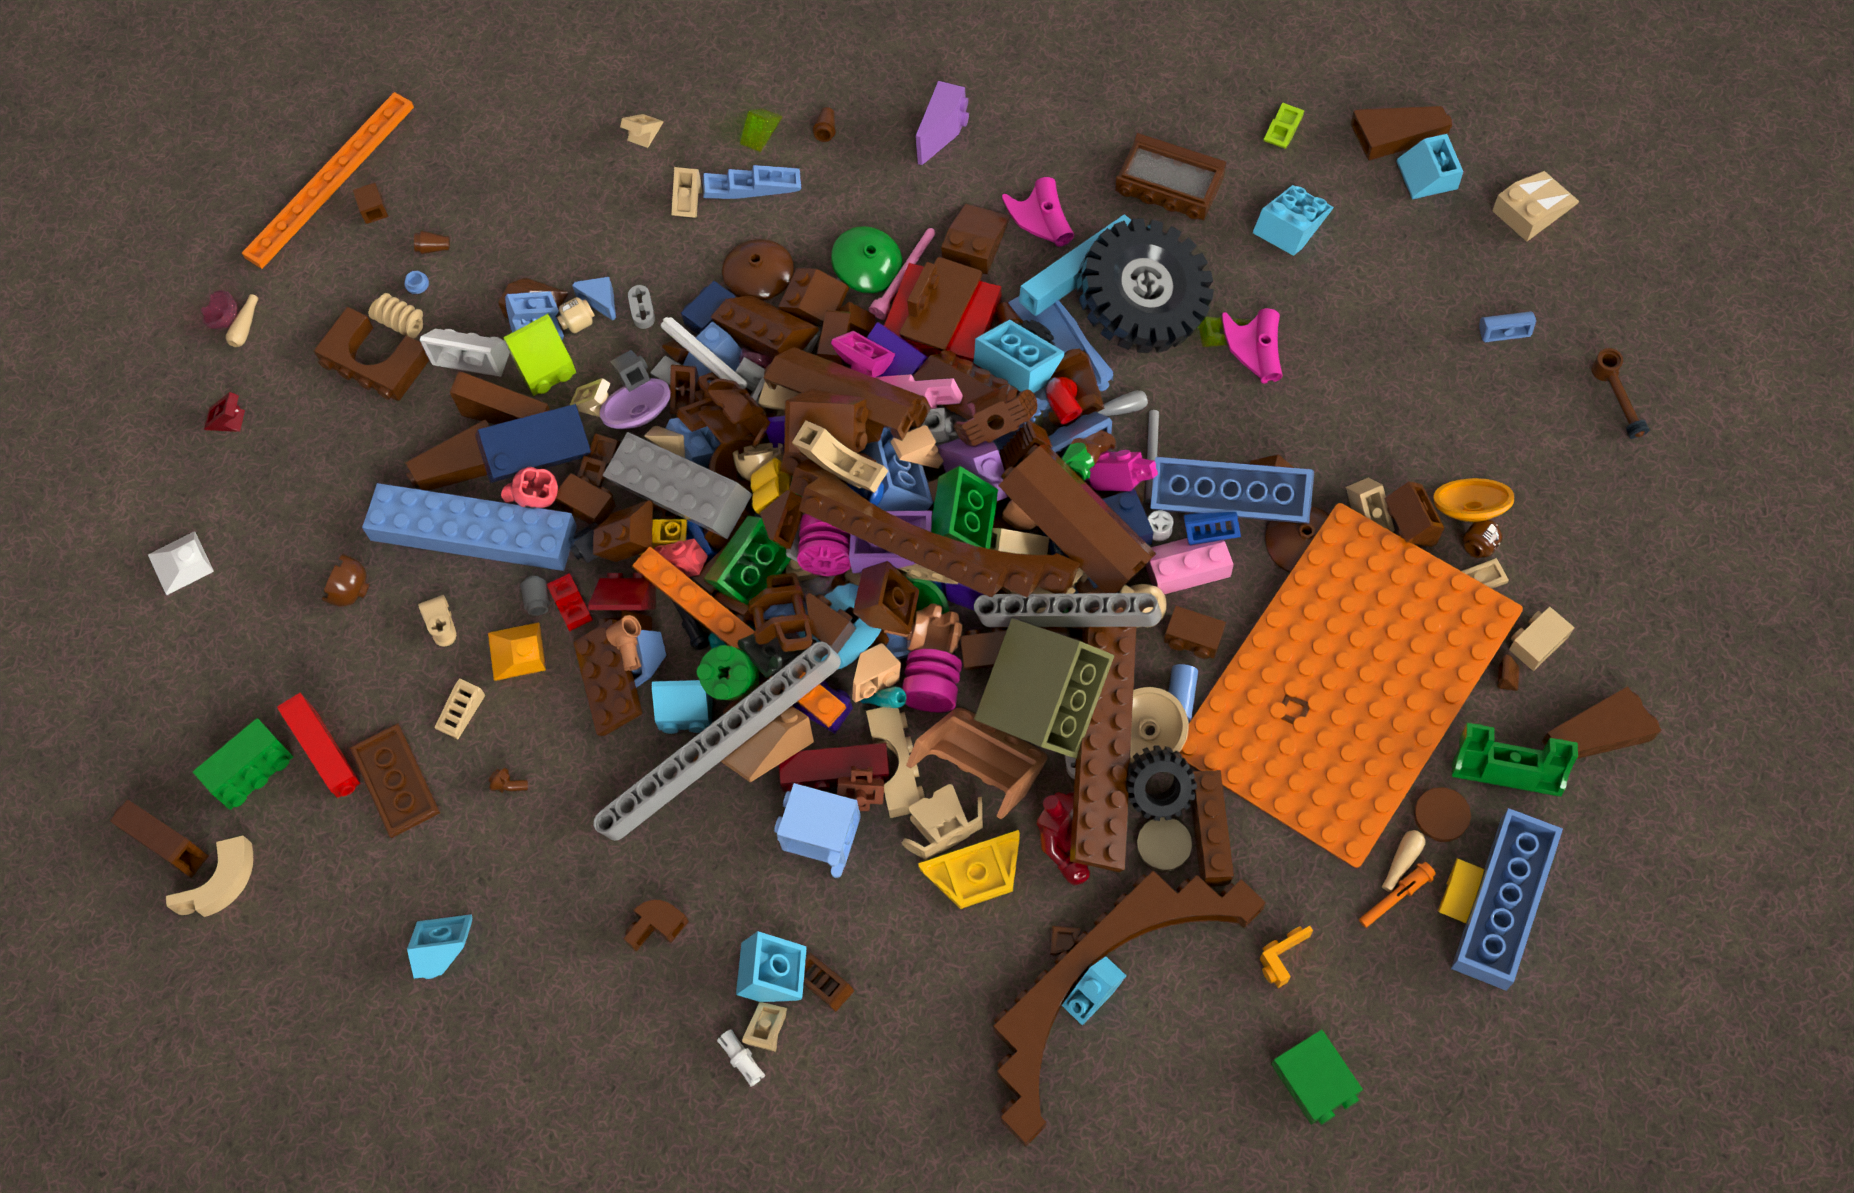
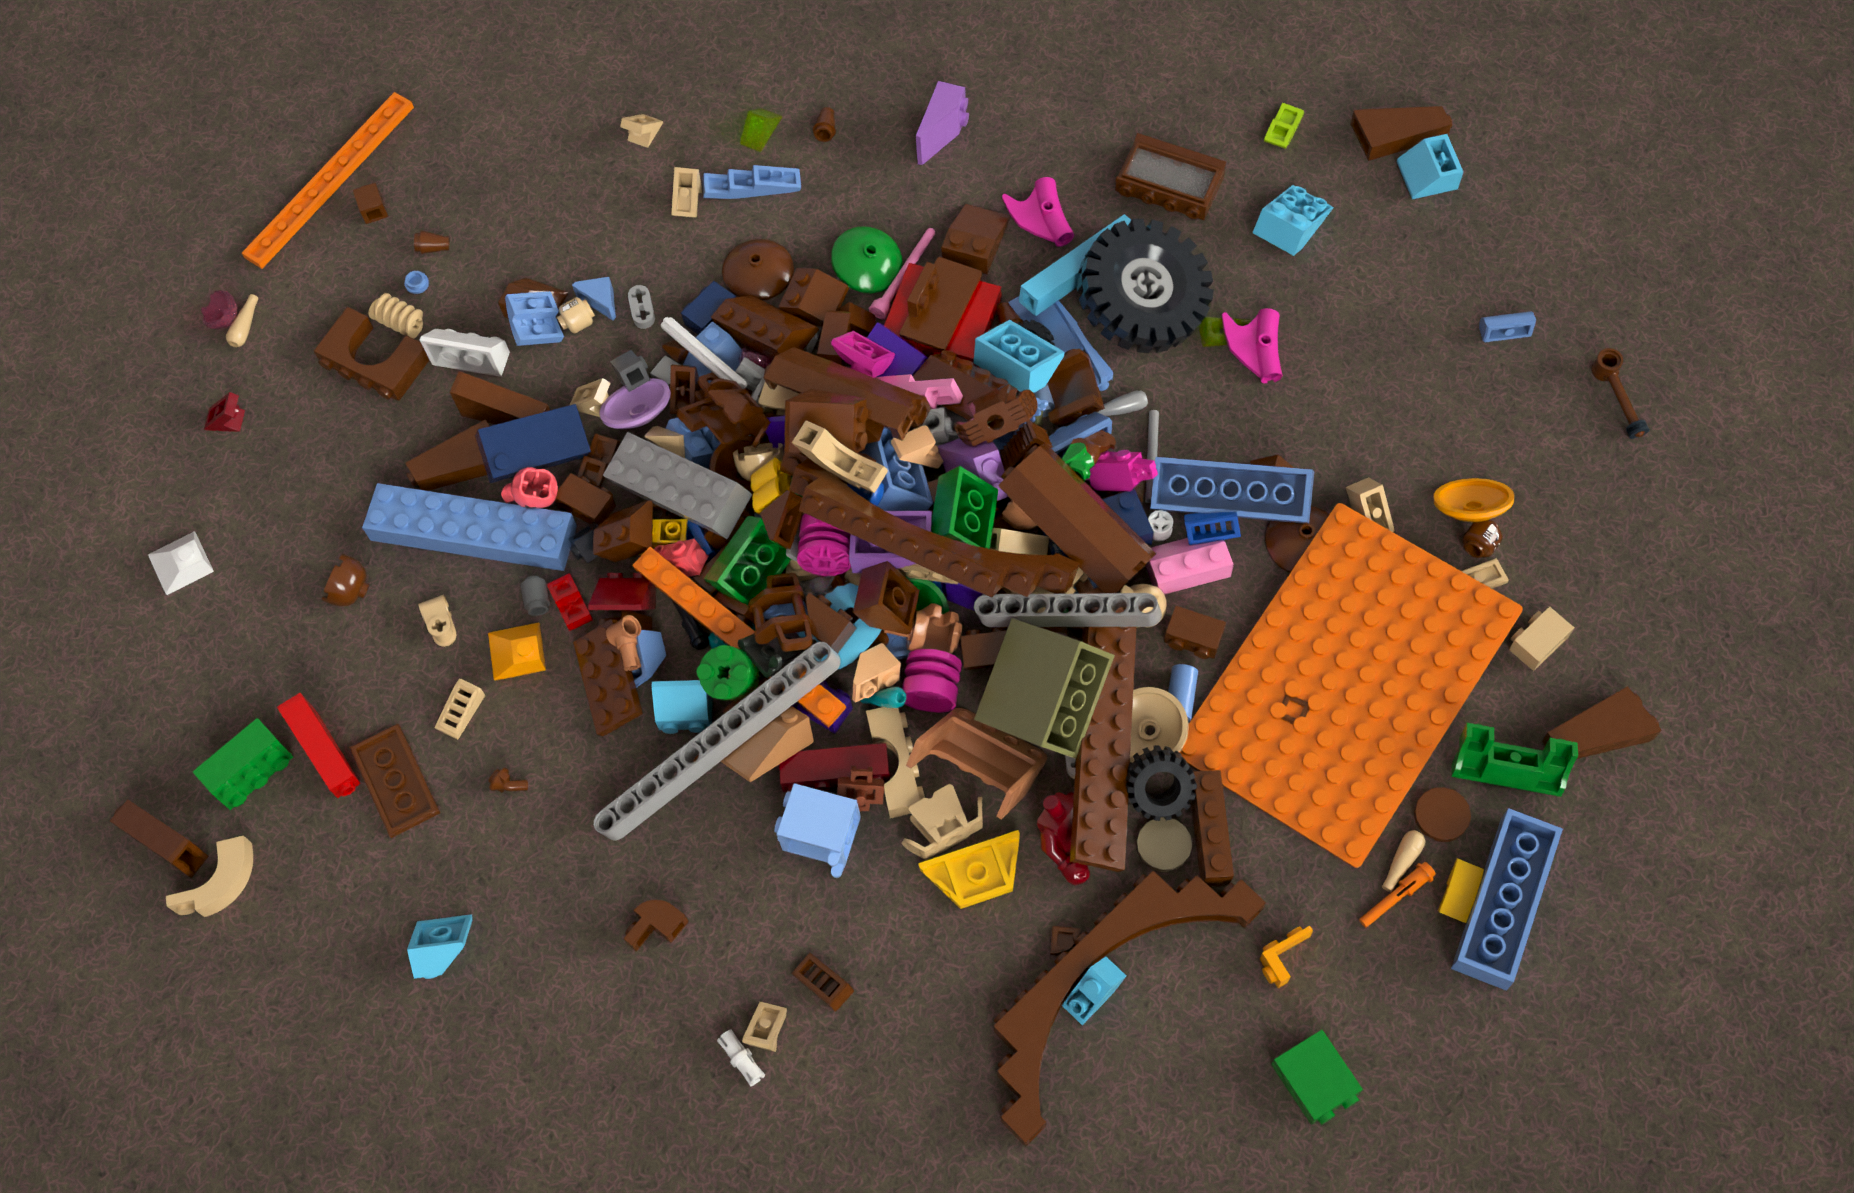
lime slope [504,314,576,396] -> none
medium azure slope [736,931,806,1002] -> none
red cylinder [1046,377,1082,424] -> none
reddish brown slope [1384,481,1444,547] -> none
tan slope [1492,171,1579,241] -> none
reddish brown slope [1497,655,1519,691] -> none

